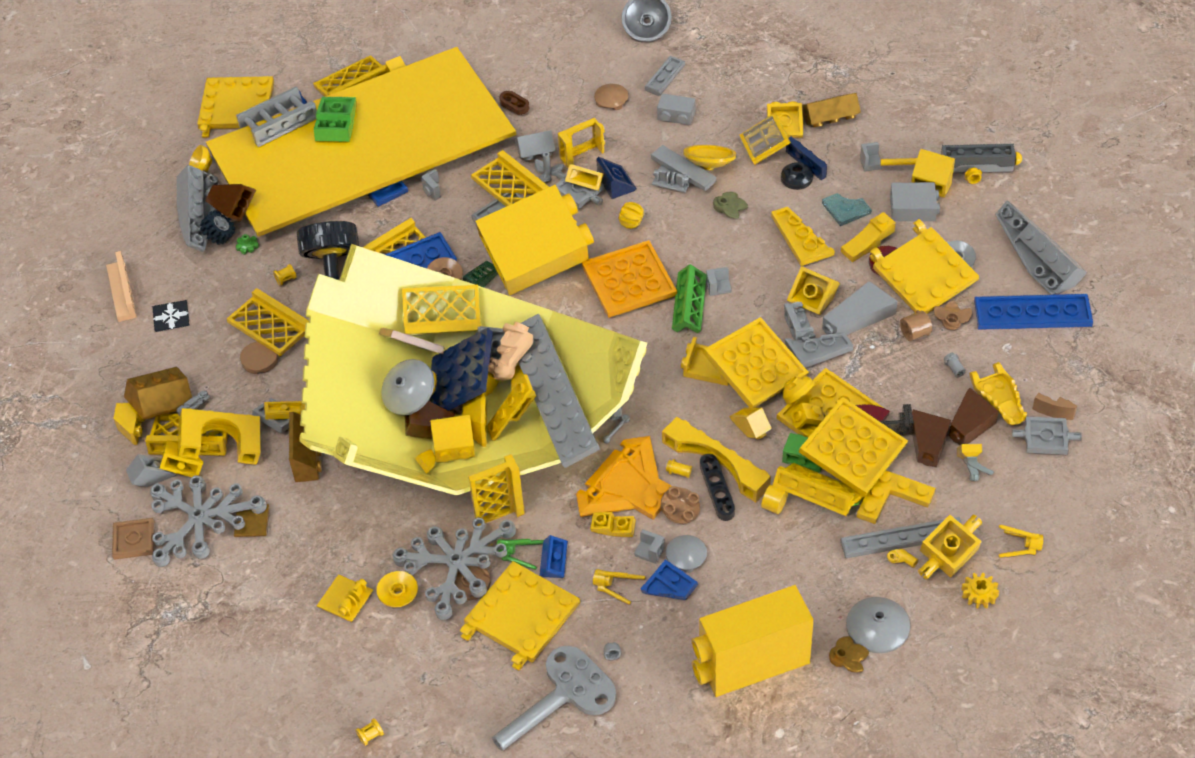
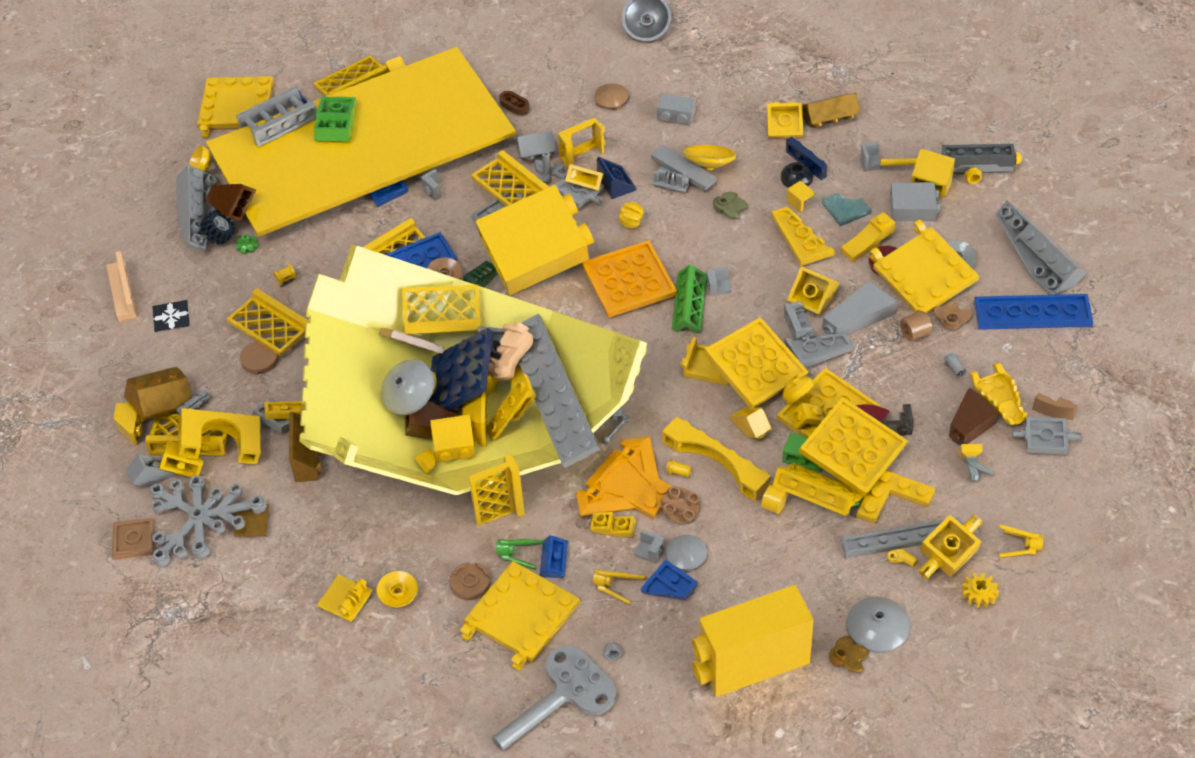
black wheel [297,221,359,280] -> none
yellow bush [355,718,384,746] -> none
light grey plant [393,518,516,620] -> none
light grey tile [645,56,685,96] -> none
black beam [700,454,735,521] -> none
clear piece [740,113,791,165] -> none
reddish brown slope [910,409,951,468] -> none
none -> yellow panel [787,181,814,213]

